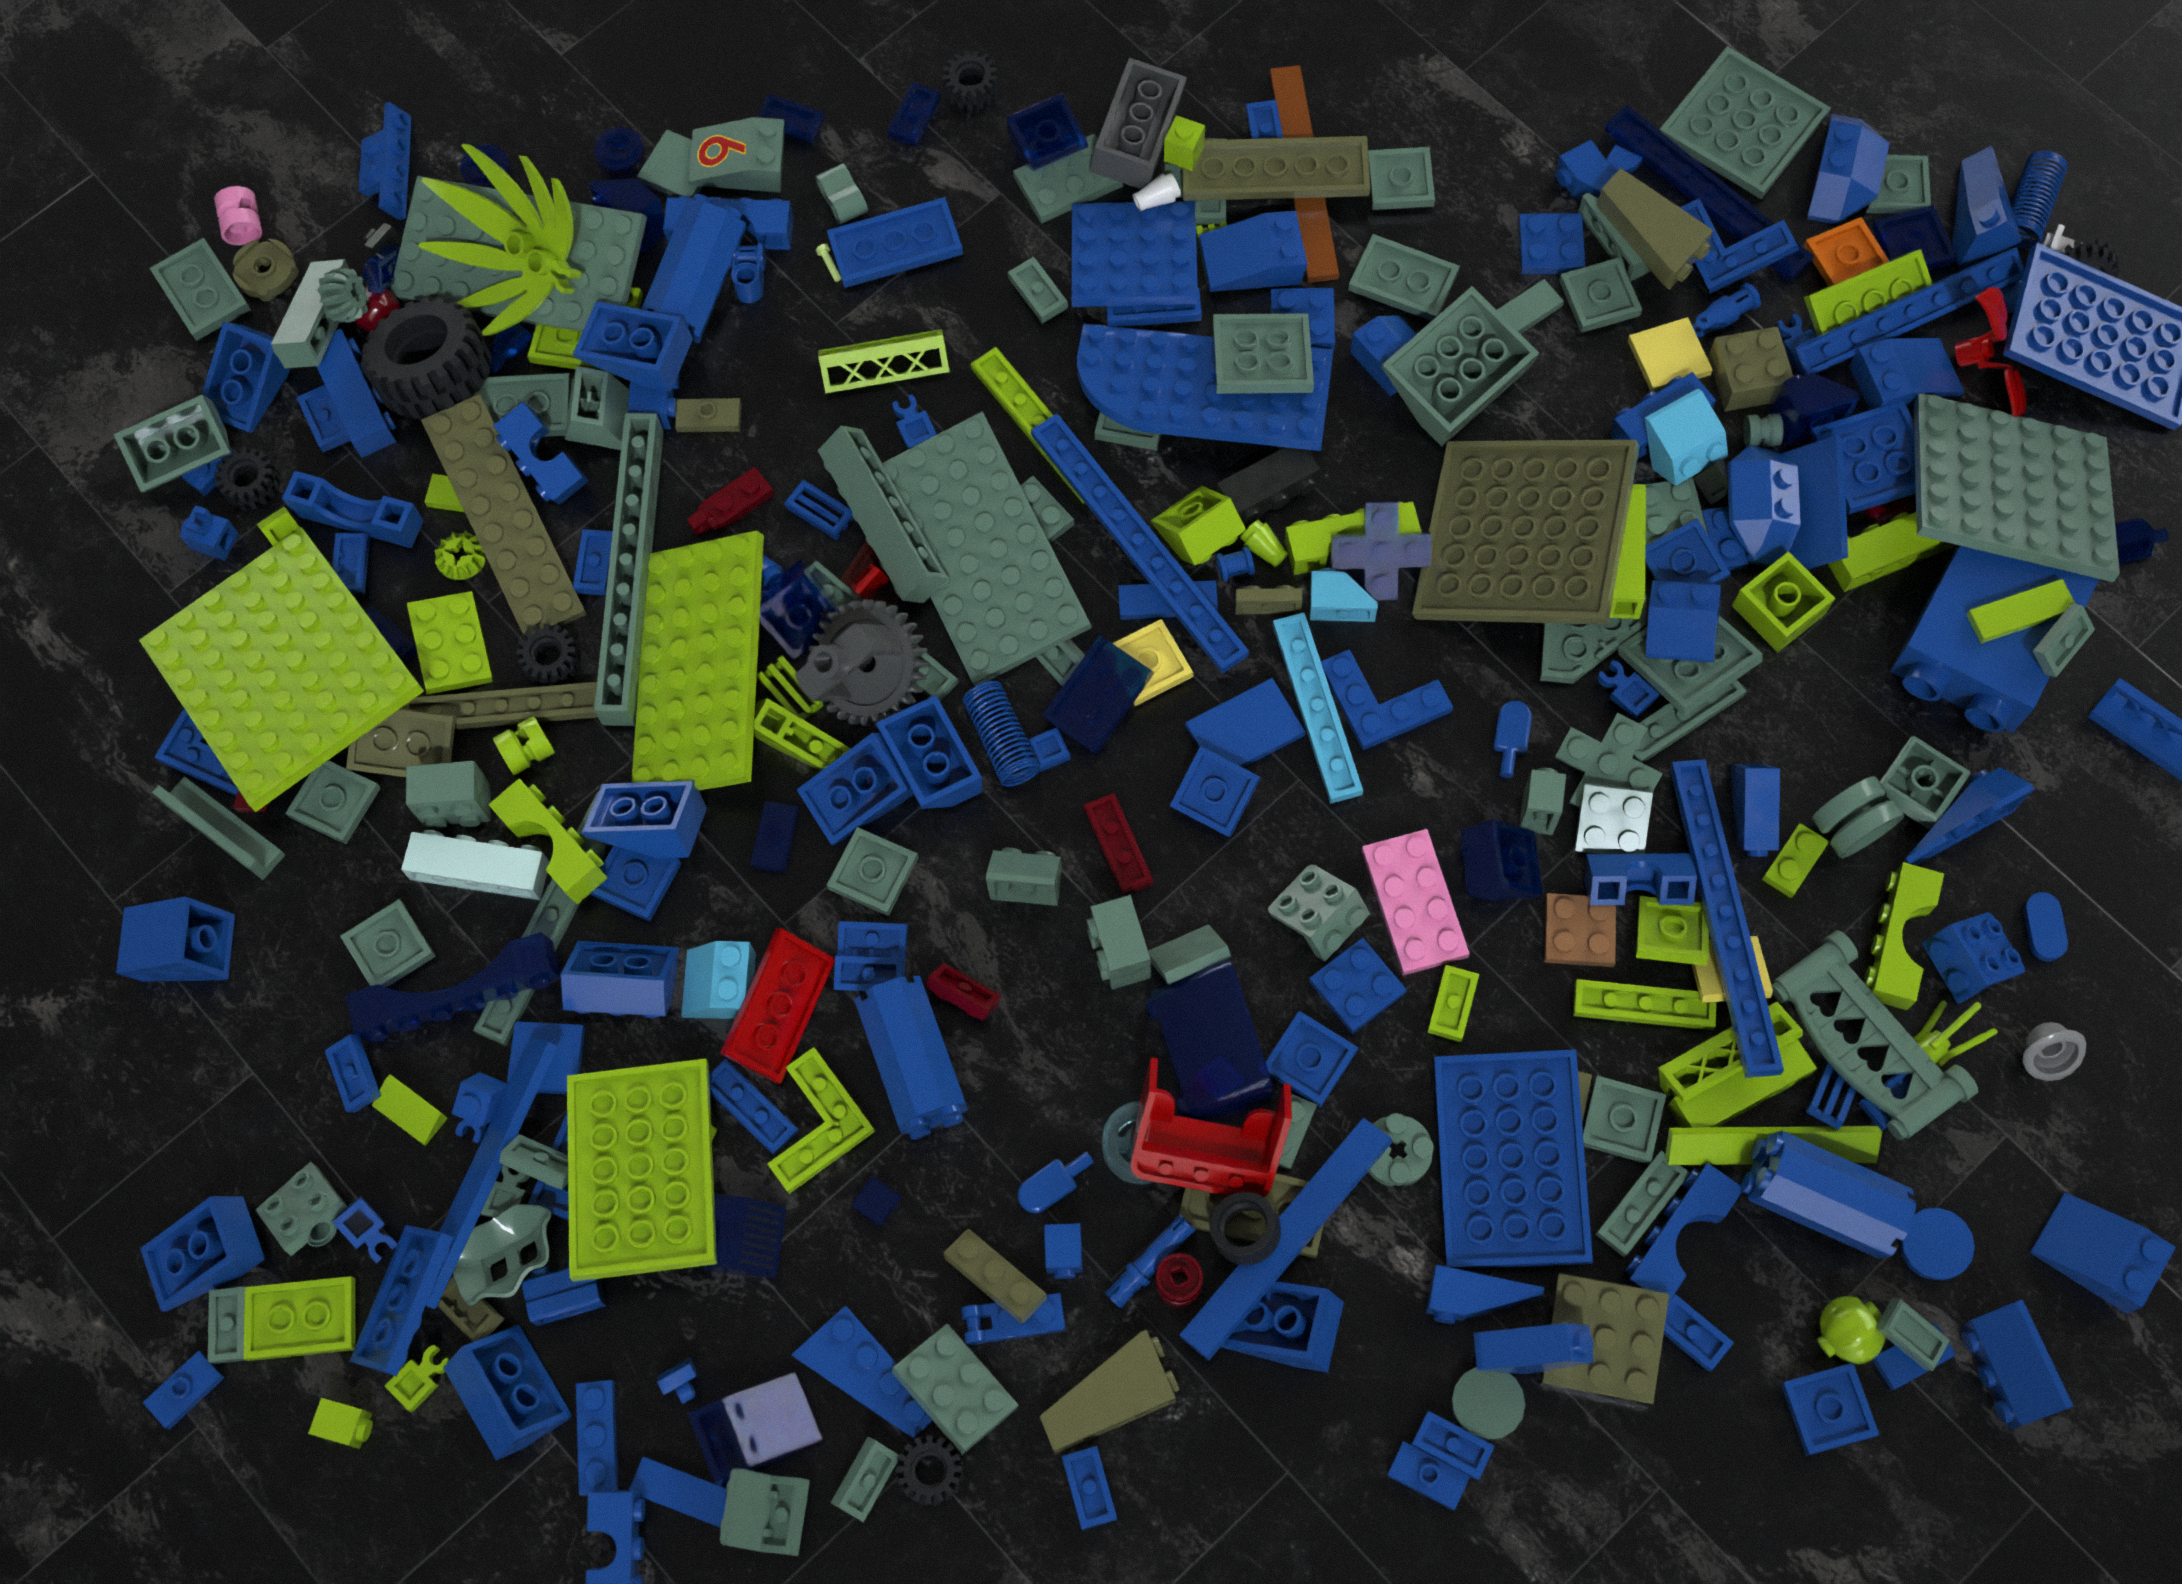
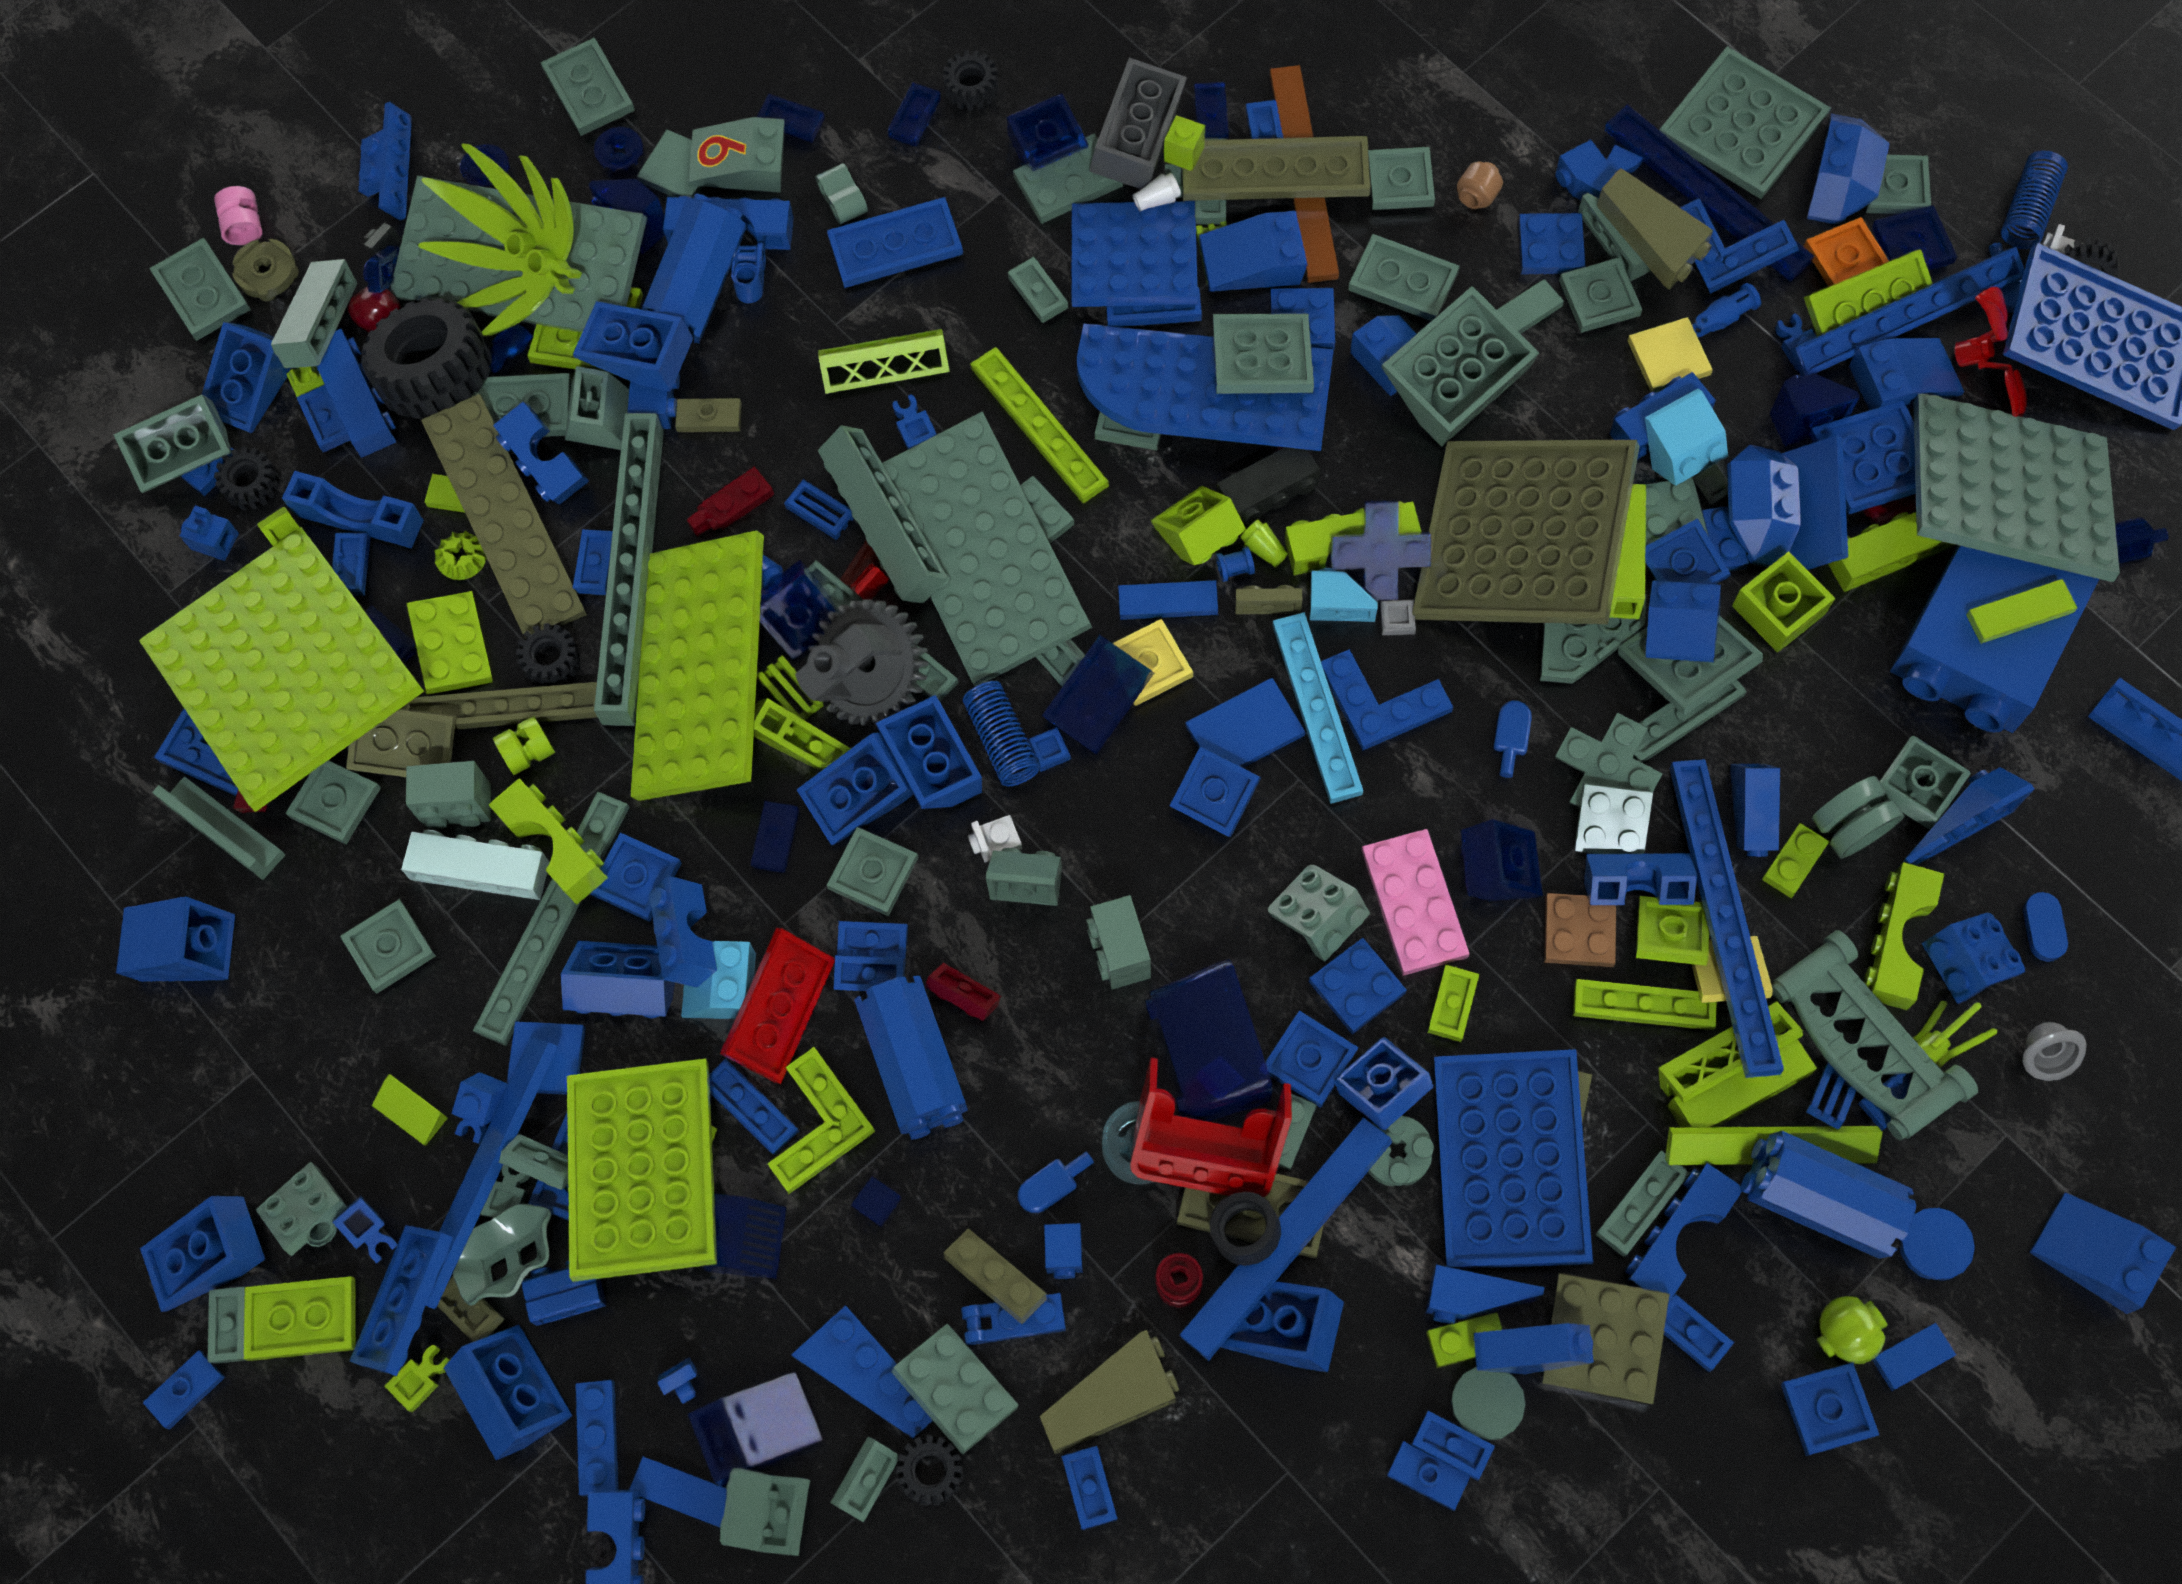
lime brick [308,1398,373,1449] -> none
sand green gear [317,268,370,323] -> none
blue plate [325,1034,381,1113] -> none
clear blue arch [346,932,561,1042] -> none
blue slope [582,780,707,858] -> none
yellowish green piece [816,244,841,282] -> none
blue plate [1031,413,1249,674] -> none
dark red tile [1083,793,1154,897] -> none
blue pin [1105,1214,1196,1309] -> none
sand green tile [1148,924,1231,984] -> none
sand green brick [1519,768,1566,835] -> none
sand green plate [1583,1076,1666,1164] -> none
blue plate [1597,660,1659,720] -> none
olive brick [1708,326,1795,411] -> none
sand green wheel [1743,413,1783,447] -> none
sand green tile [1875,1297,1950,1371] -> none
blue wedge [1952,146,2022,270] -> none
blue slope [1960,1299,2073,1430] -> none
sand green plate [2033,604,2095,677] -> none
none -> lime tile [286,366,325,397]
none -> sand green plate [541,38,635,136]
none -> blue arch [649,876,717,988]
none -> white bracket [968,815,1022,862]
none -> clear blue plate [1194,82,1229,140]
none -> blue brick [1334,1037,1433,1130]
none -> light grey tile [1380,600,1416,635]
none -> lime plate [1426,1312,1503,1368]
none -> medium nougat head [1457,162,1503,209]

